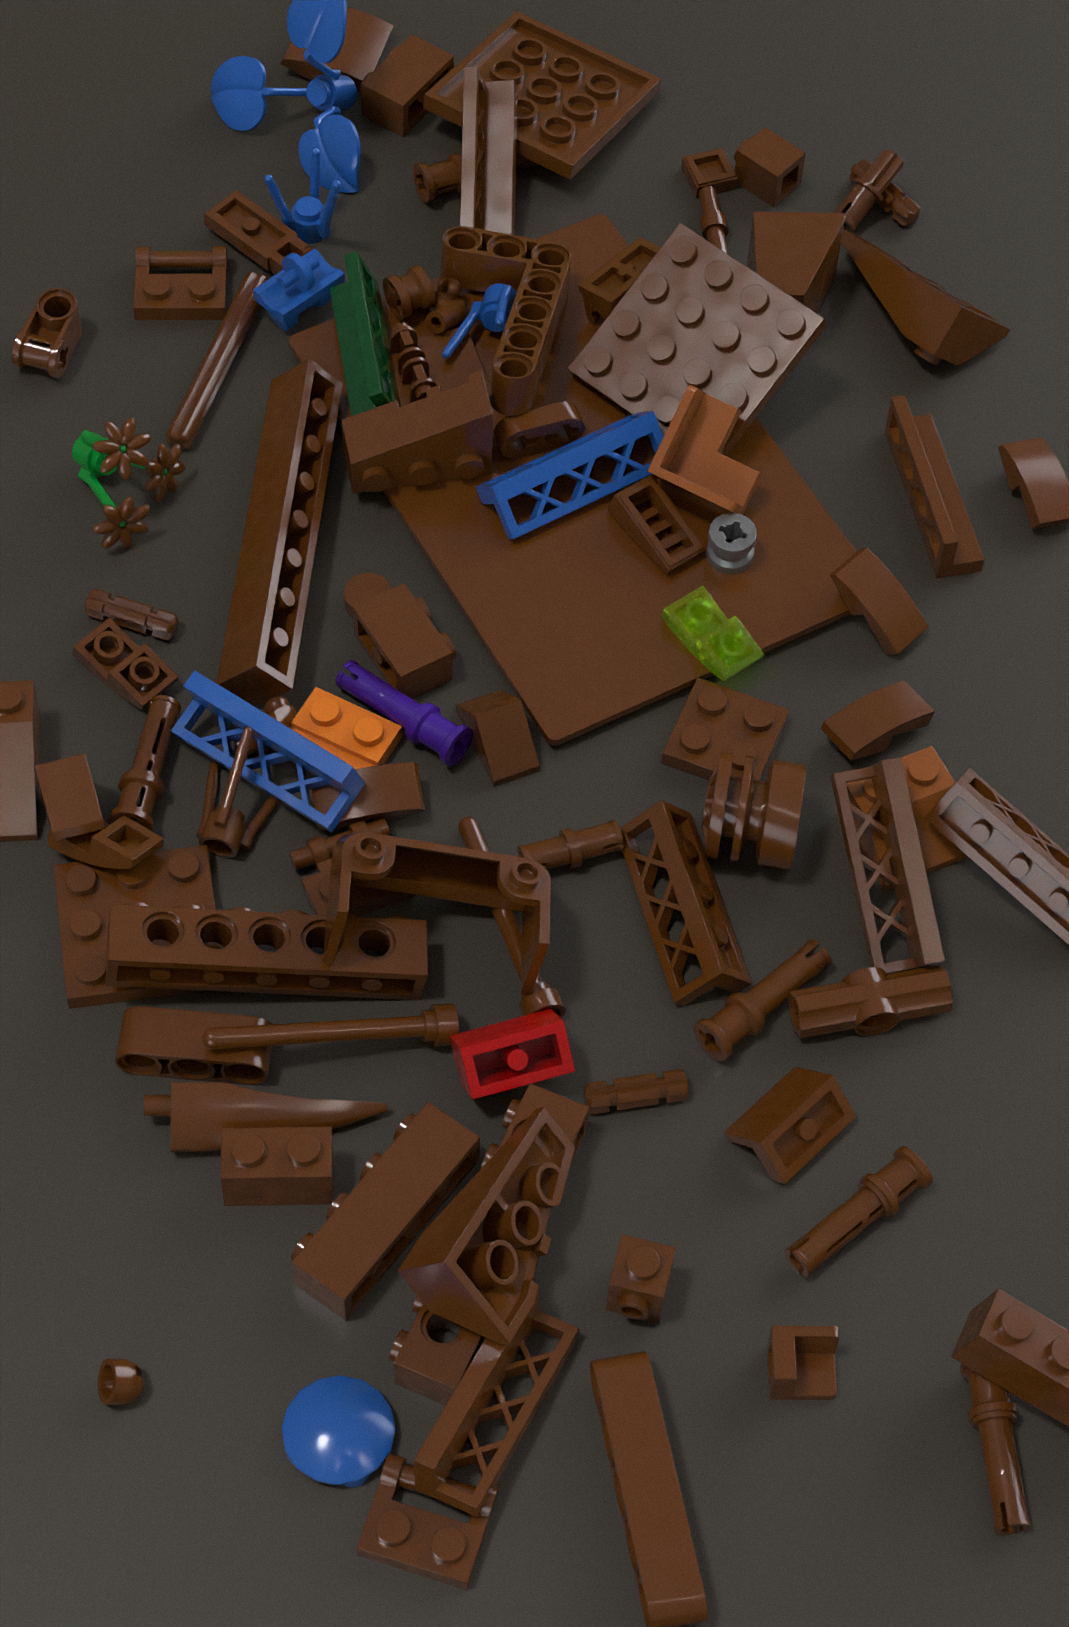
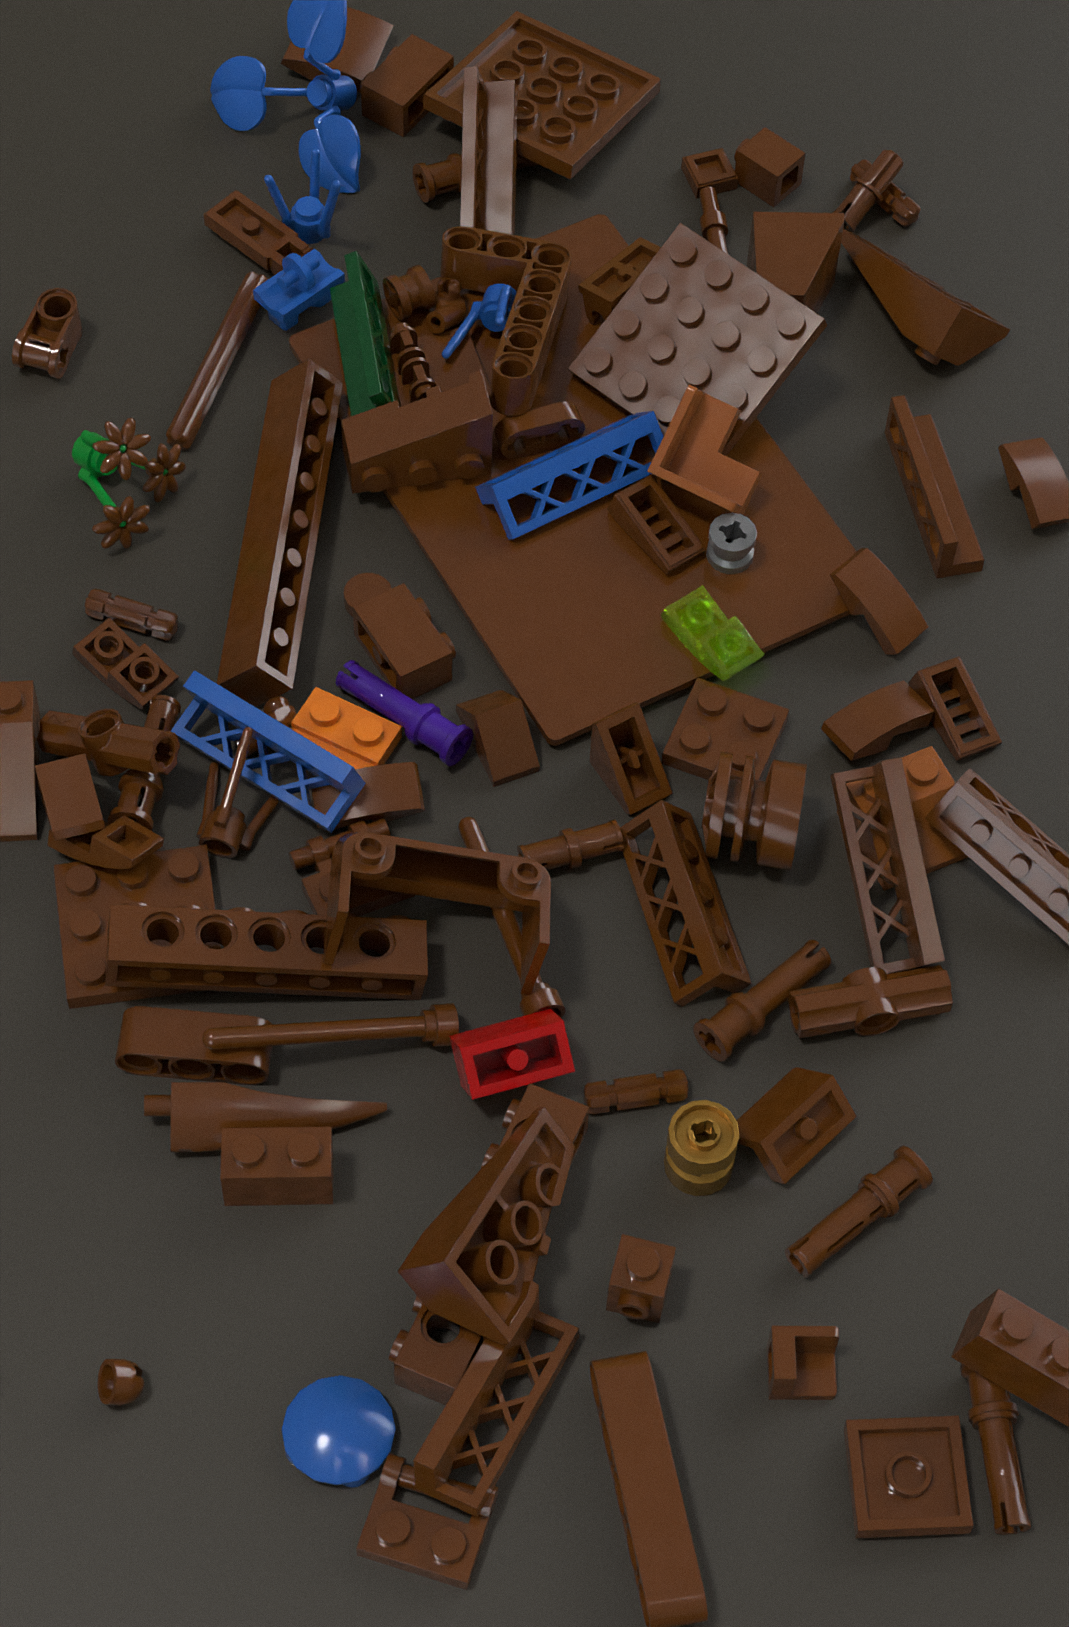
reddish brown plate [133,246,228,320] -> none
reddish brown brick [291,1102,480,1321] -> none
none -> reddish brown piece [36,709,180,776]
none -> reddish brown slope [589,702,673,815]
none -> pearl gold wheel [664,1100,739,1196]
none -> reddish brown plate [844,1415,973,1538]
none -> reddish brown slope [908,656,1002,761]

